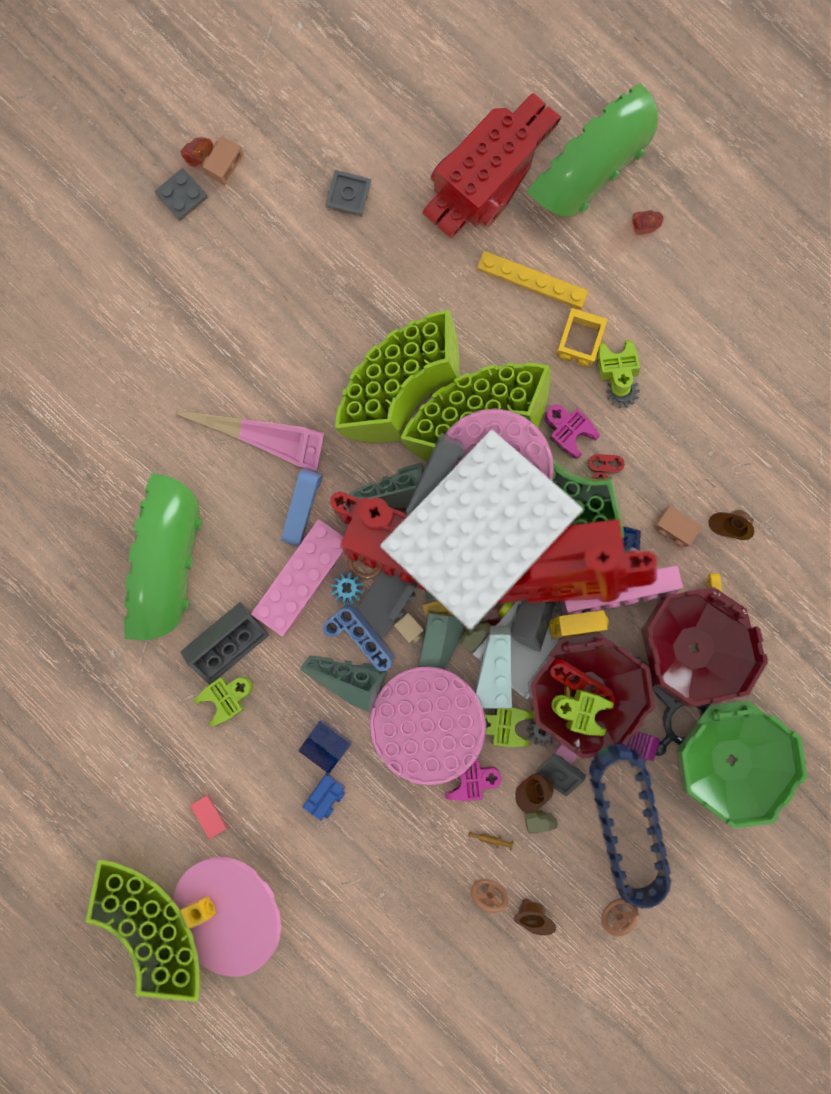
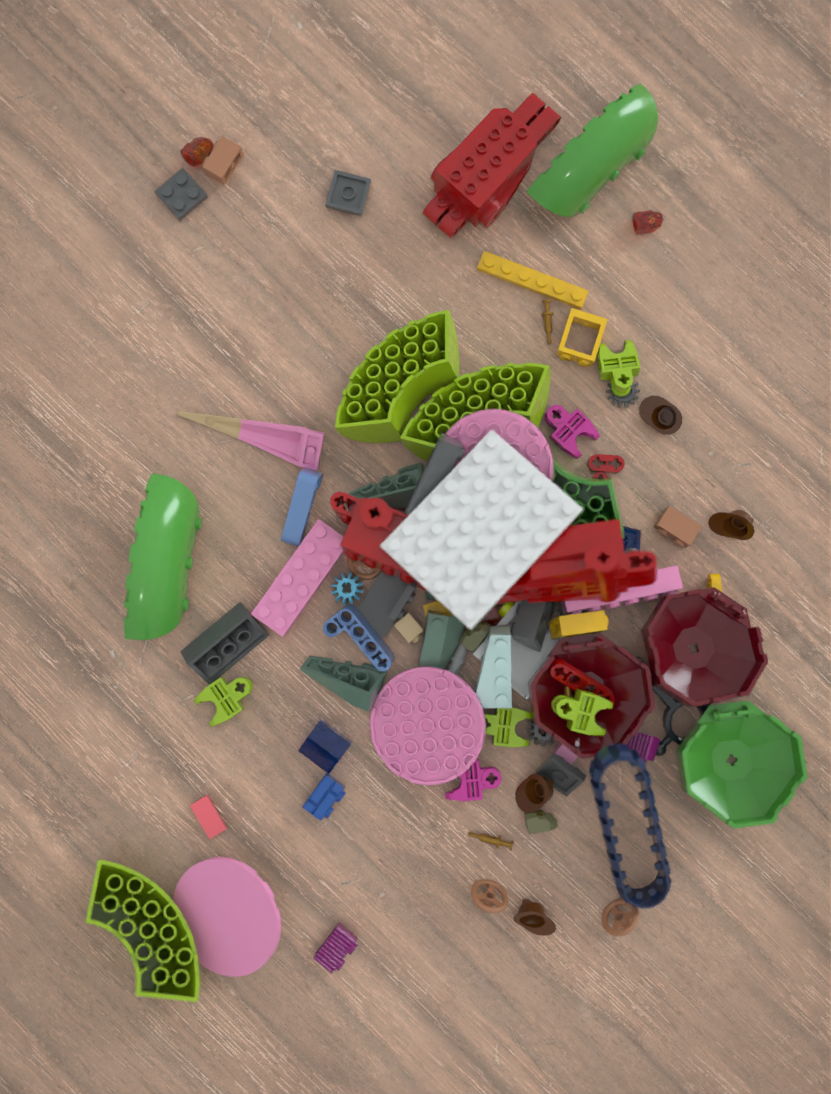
yellow brick [180,896,217,929] -> none
none -> magenta brick [313,923,357,974]
none -> light grey pin [448,642,468,675]
none -> pearl gold piece [541,299,554,344]
none -> reddish brown piece [639,395,683,435]

